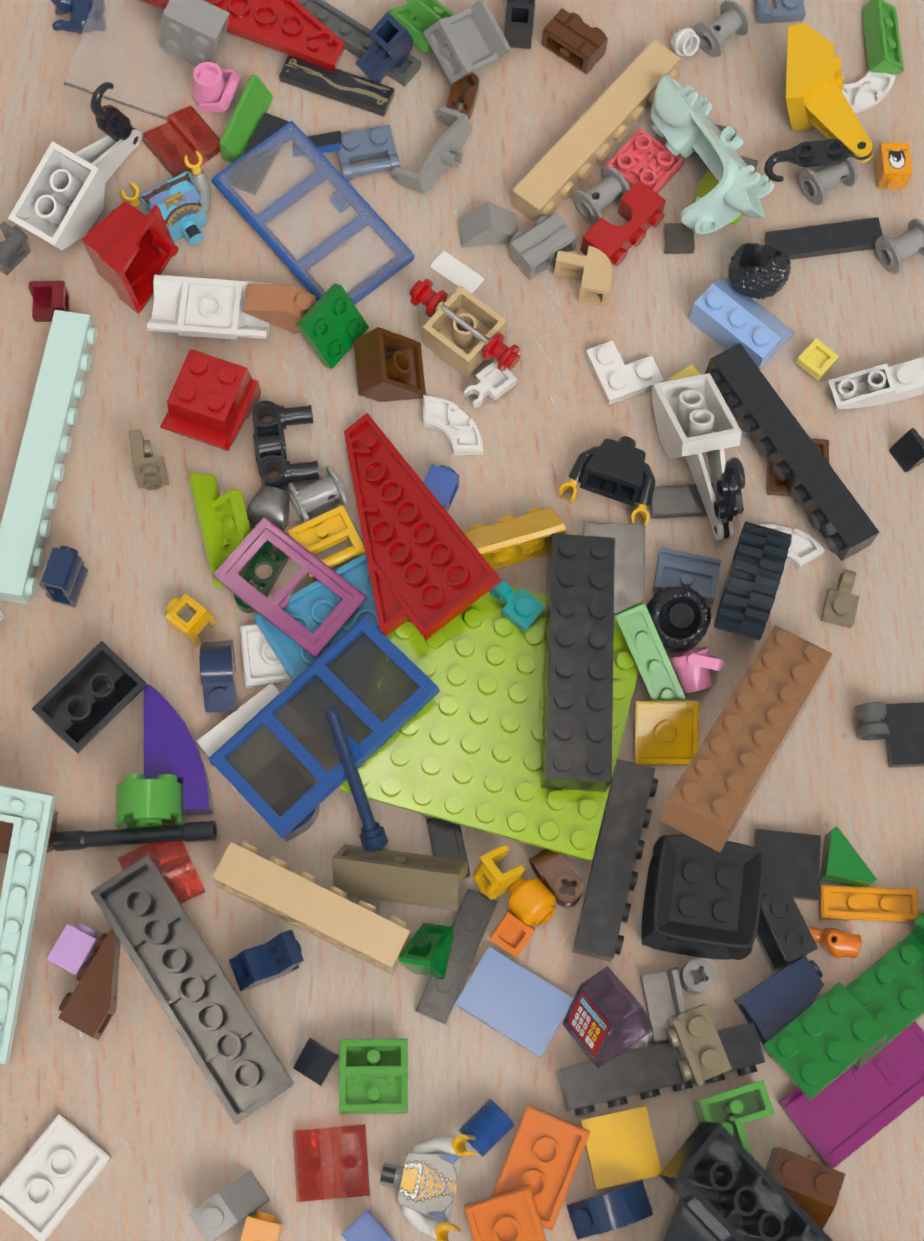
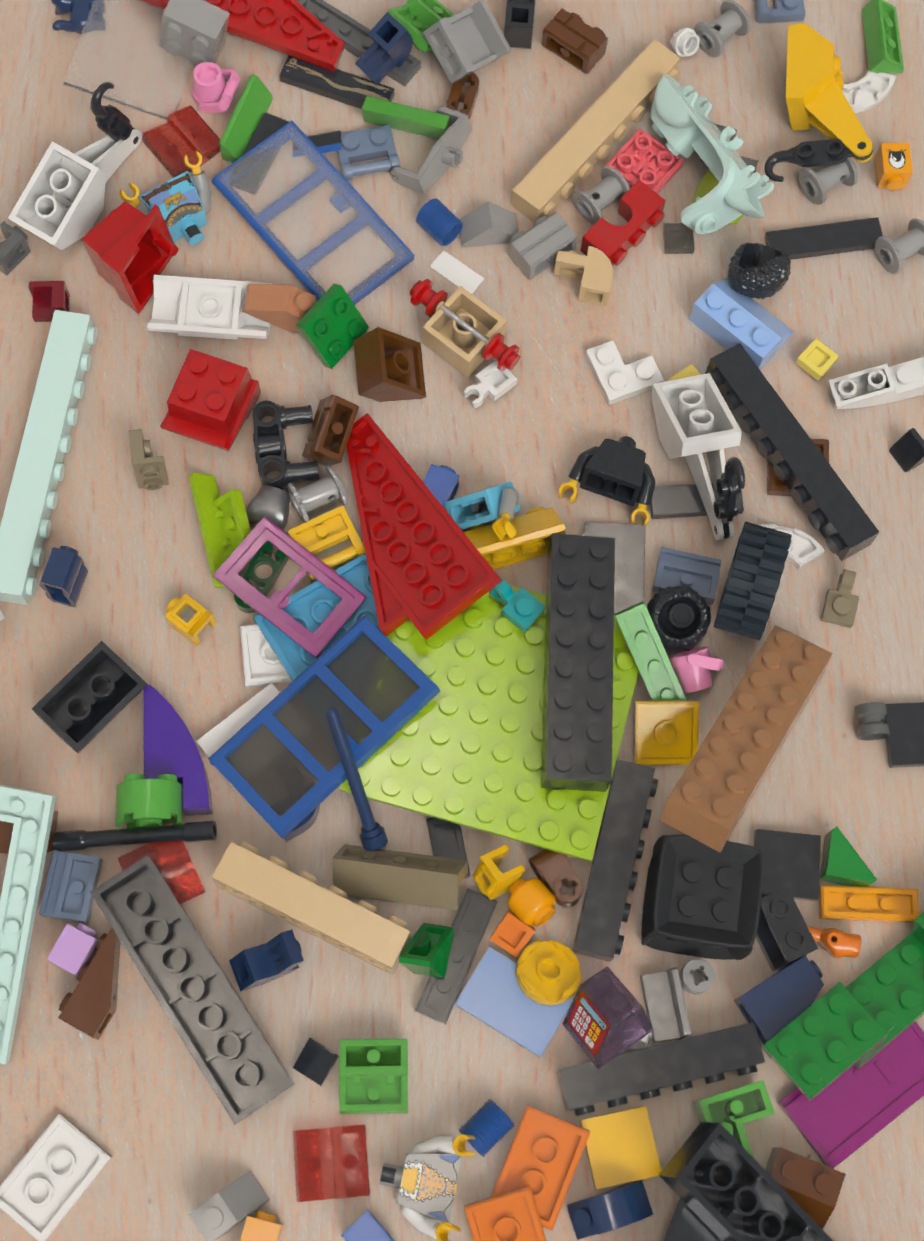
dark blue brick [199,640,238,713] -> none
white tile [423,395,483,455] -> none
dark tan bracket [666,1004,732,1086] -> none
none -> sand blue plate [39,850,103,924]
none -> reddish brown brick [302,395,359,466]
none -> bright green slope [362,96,450,139]
none -> blue piece [416,198,463,246]
none -> medium azure torso [444,481,520,541]
none -> yellow tile [515,940,582,1006]

